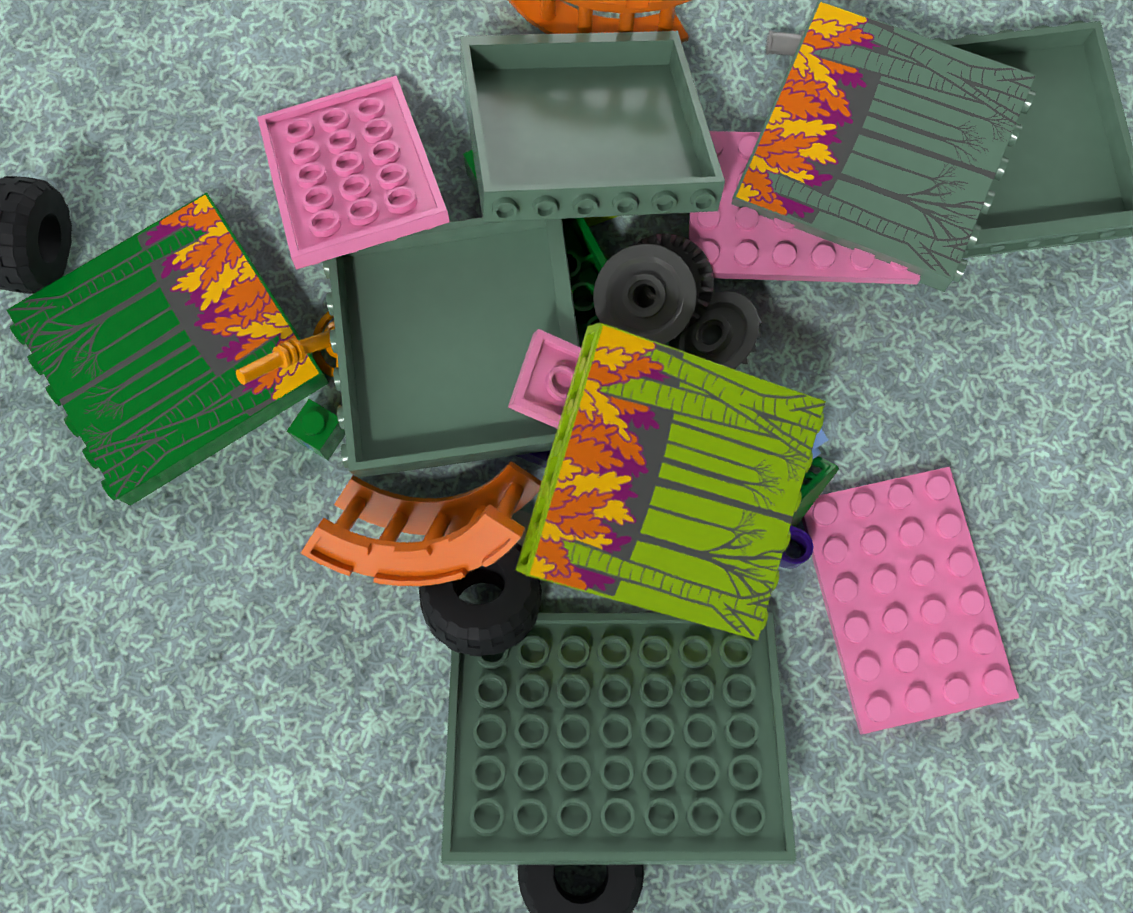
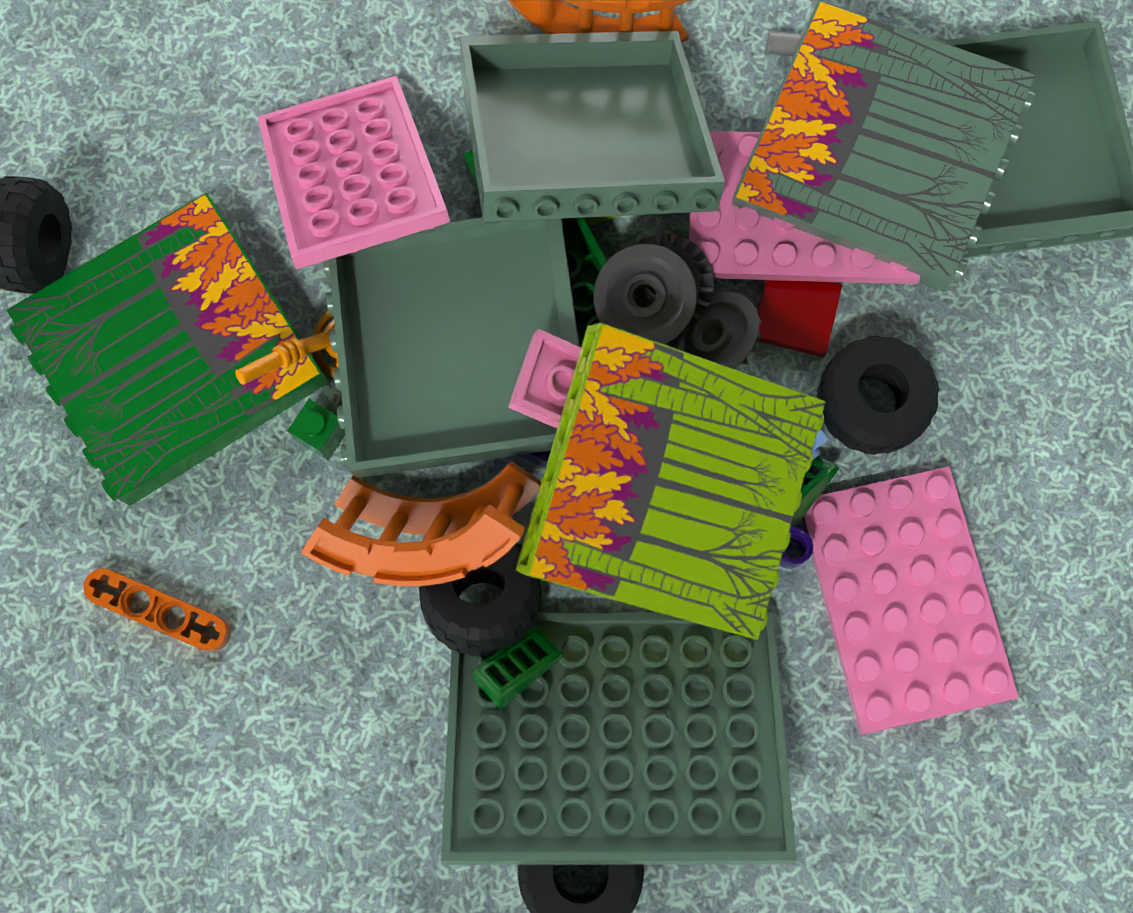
none -> orange beam [83,568,231,652]
none -> green slope [472,626,563,710]
none -> red tile [756,280,842,358]
none -> black tyre [817,336,939,455]

